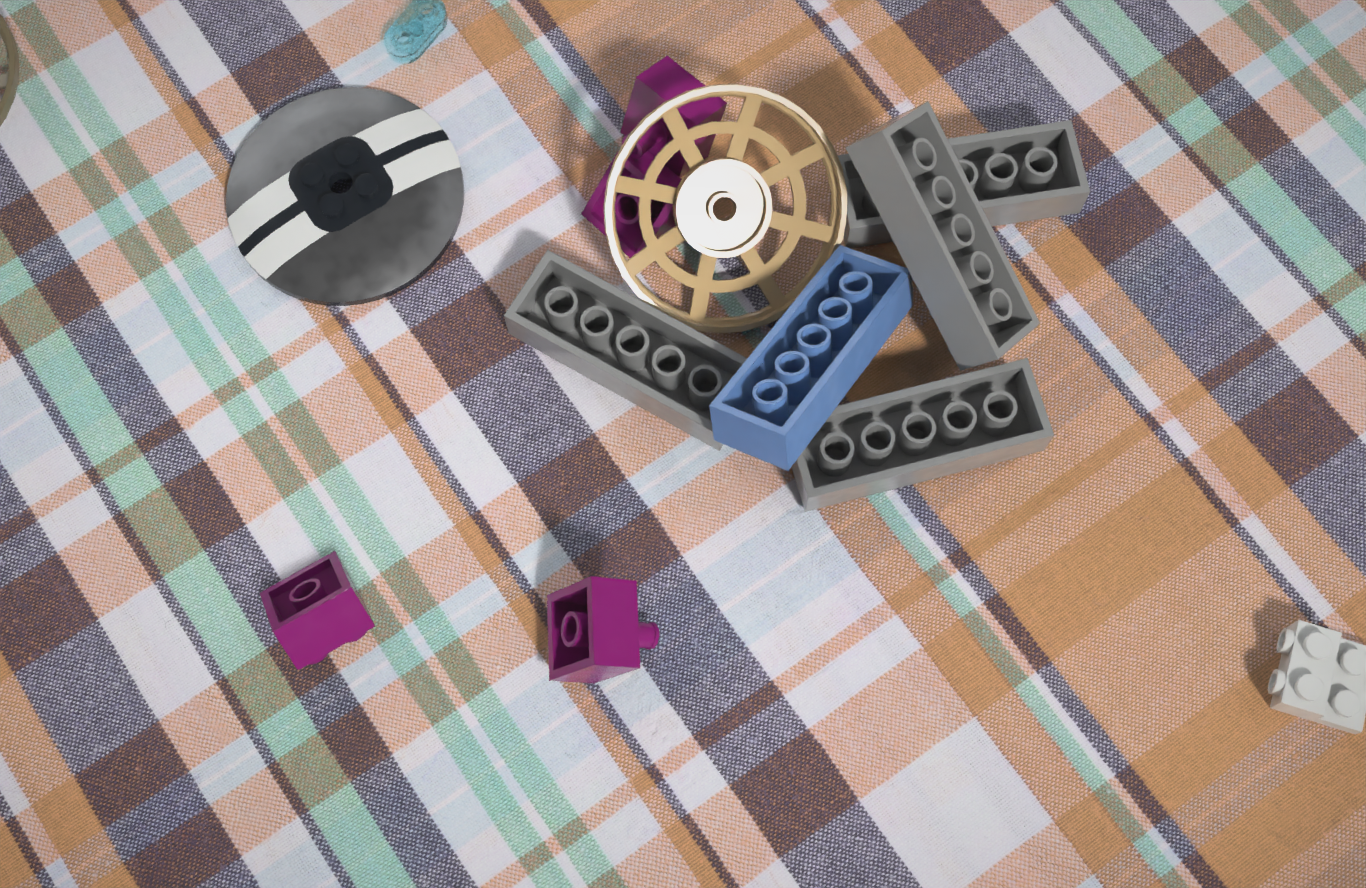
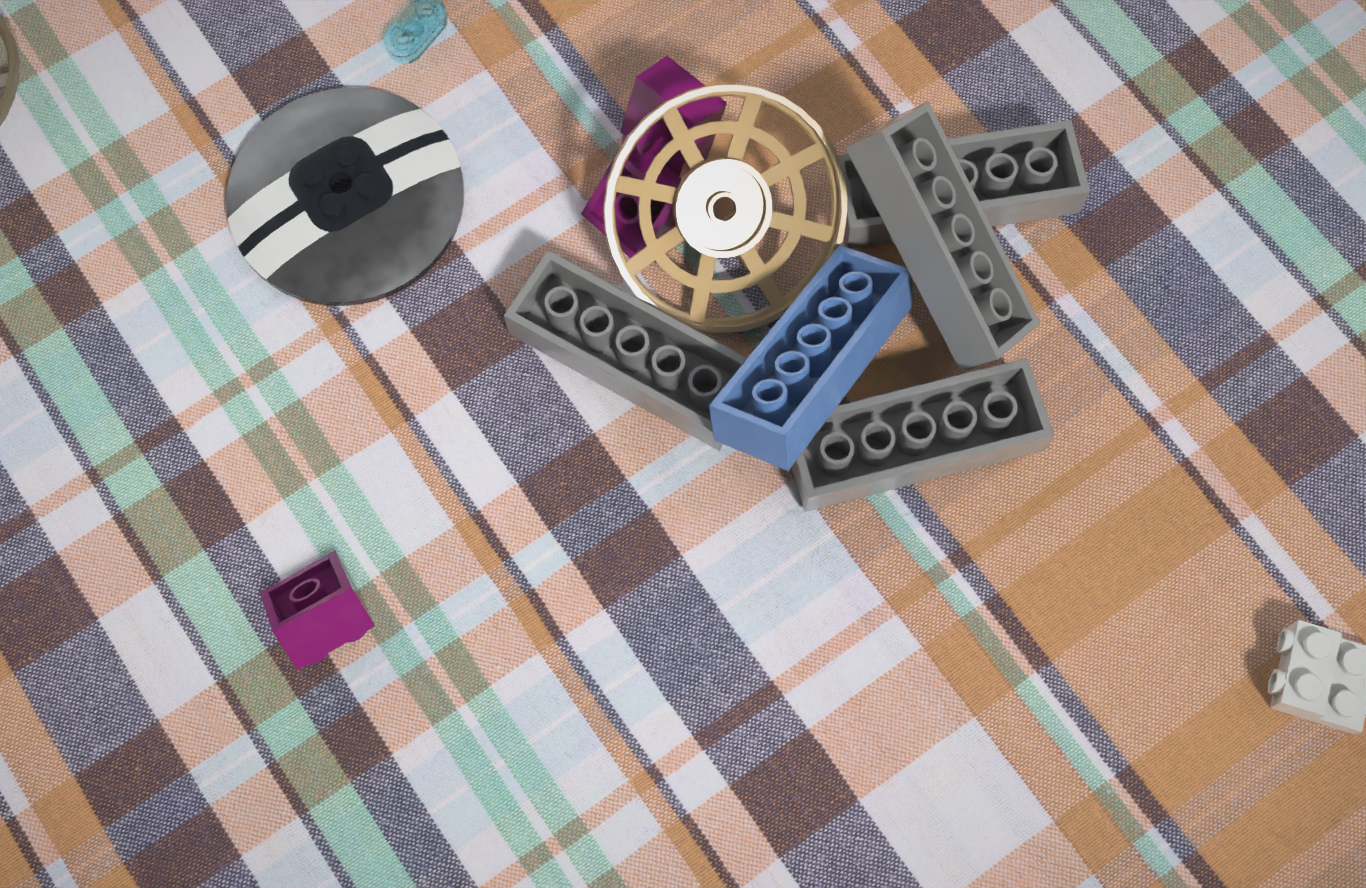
magenta brick [547,576,659,684] -> none

